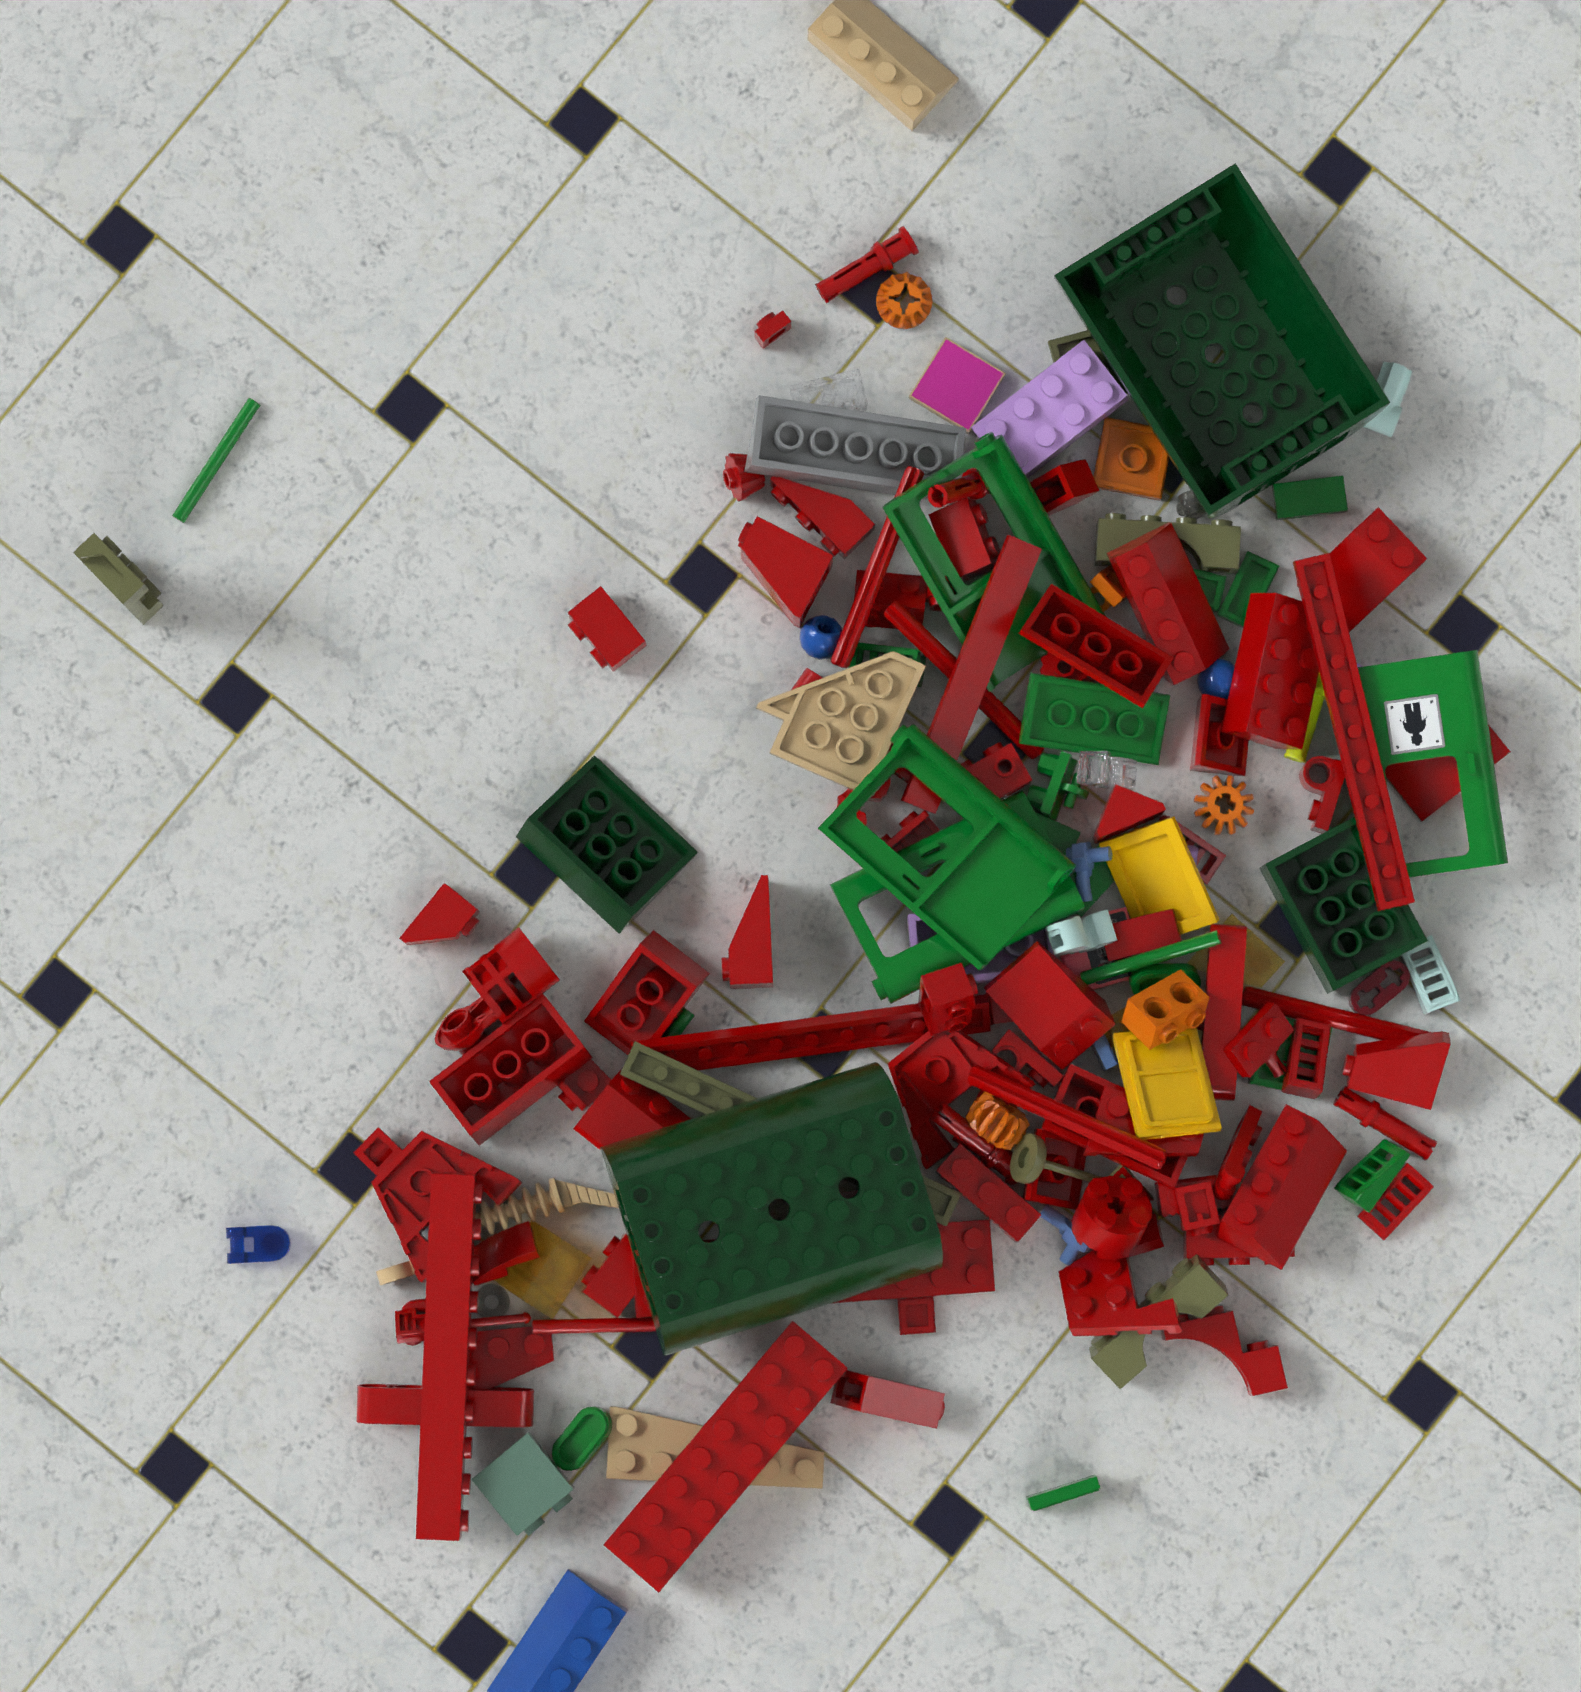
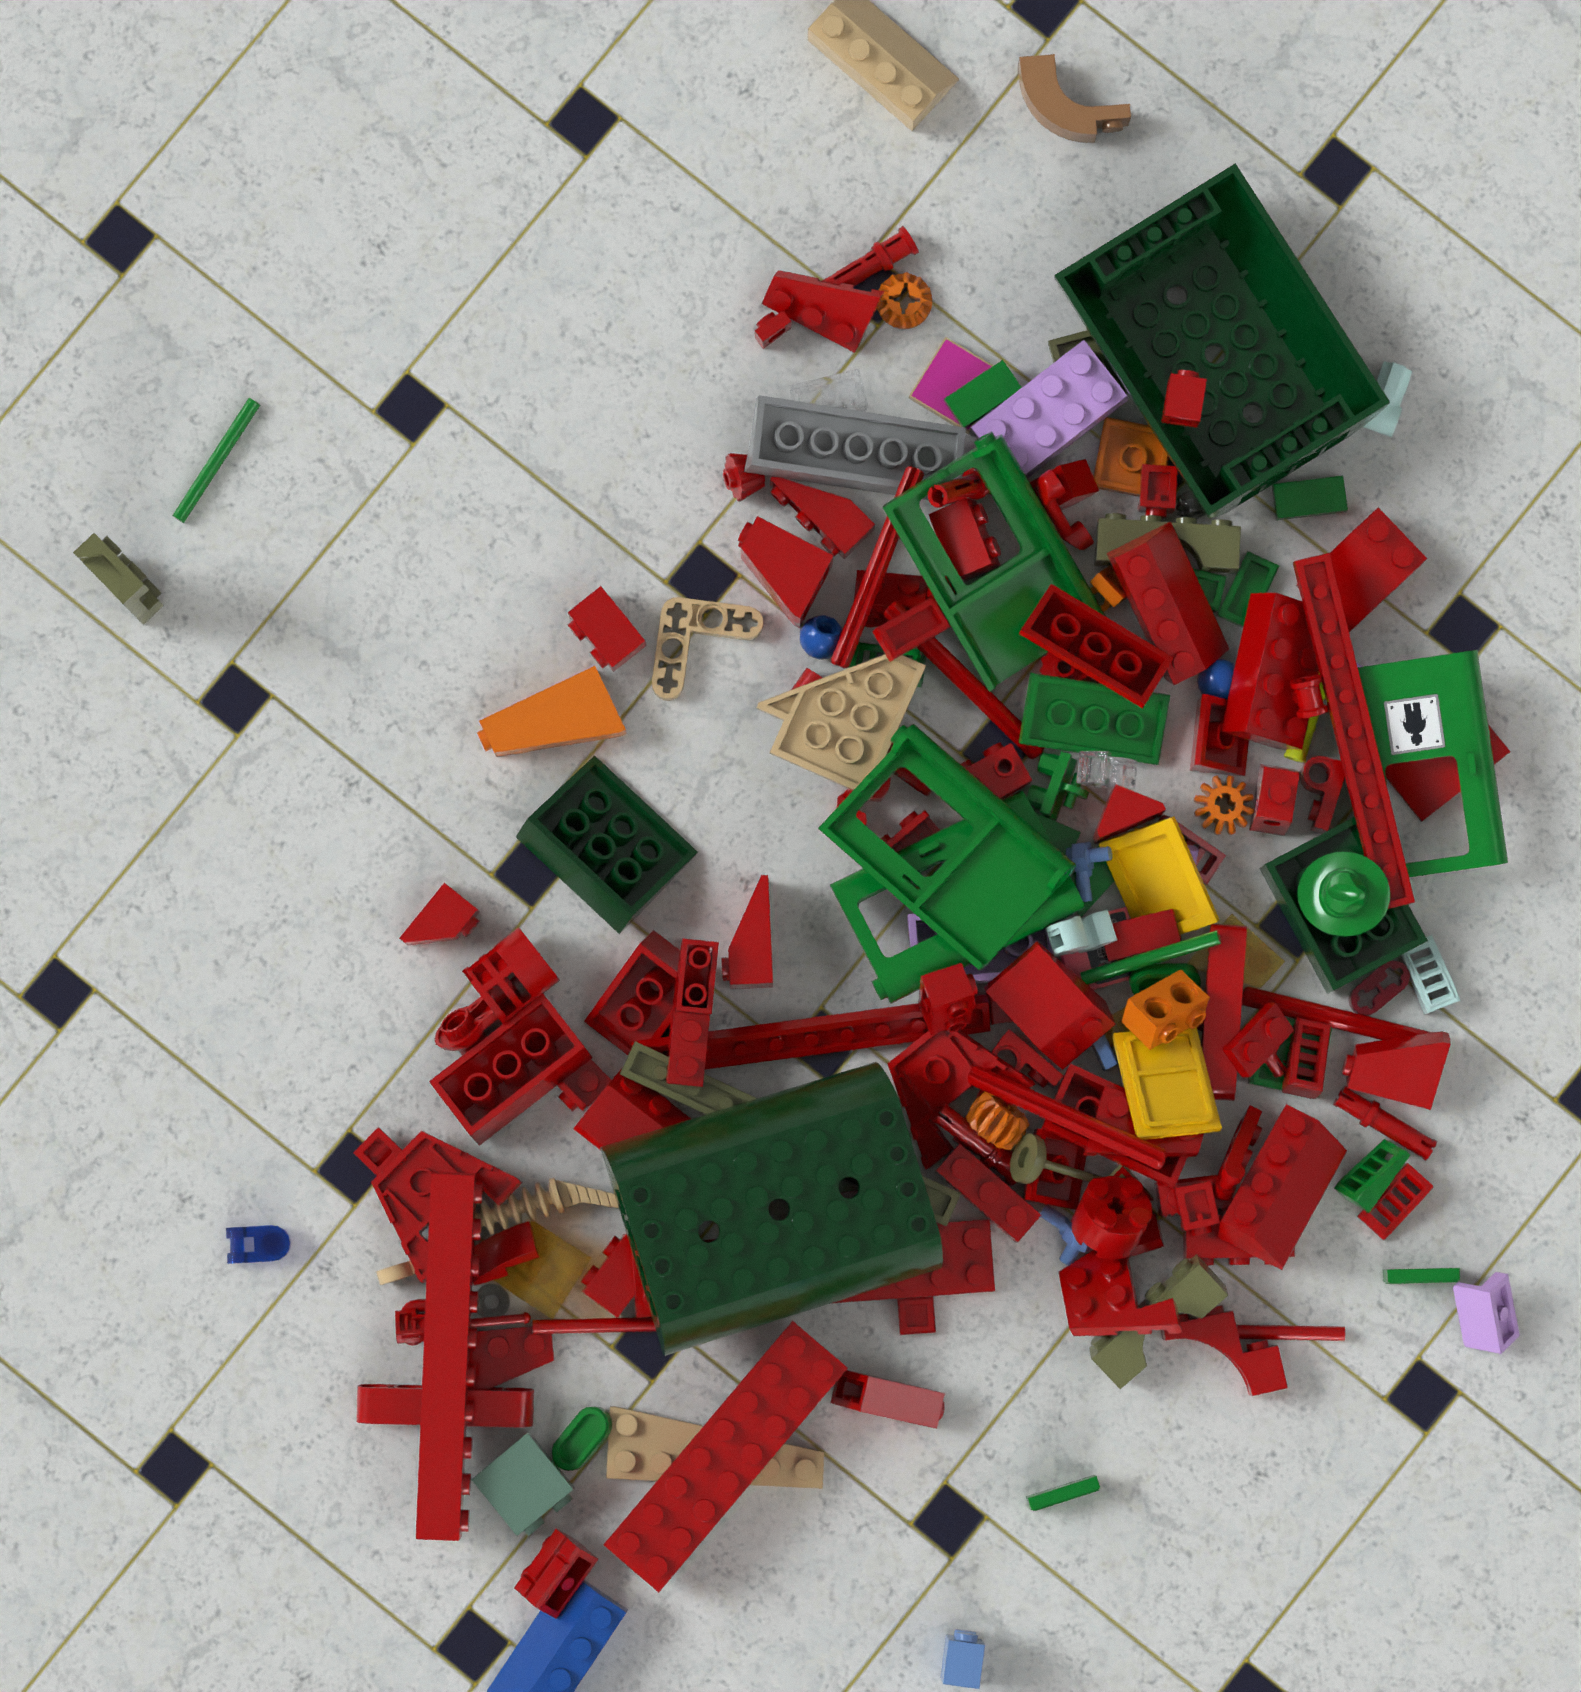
red tile [901,535,1042,814] -> none
none -> orange slope [477,666,627,757]
none -> red brick [514,1528,598,1619]
none -> tan beam [652,597,763,701]
none -> red slope [666,938,719,1087]
none -> red wing [761,270,885,353]
none -> red tile [872,596,951,662]
none -> medium blue piece [940,1629,985,1689]
none -> green tile [944,360,1022,428]
none -> medium nougat arch [1018,54,1131,143]
none -> red bar [1036,469,1094,551]
none -> red bracket [1137,464,1177,519]
none -> red brick [1161,370,1207,428]
none -> red bar [1236,1325,1345,1341]
none -> red torso [1249,764,1300,836]
none -> red bush [1290,675,1329,718]
none -> green hat [1298,852,1390,937]
none -> green tile [1383,1268,1460,1284]
none -> lavender panel [1453,1272,1520,1354]

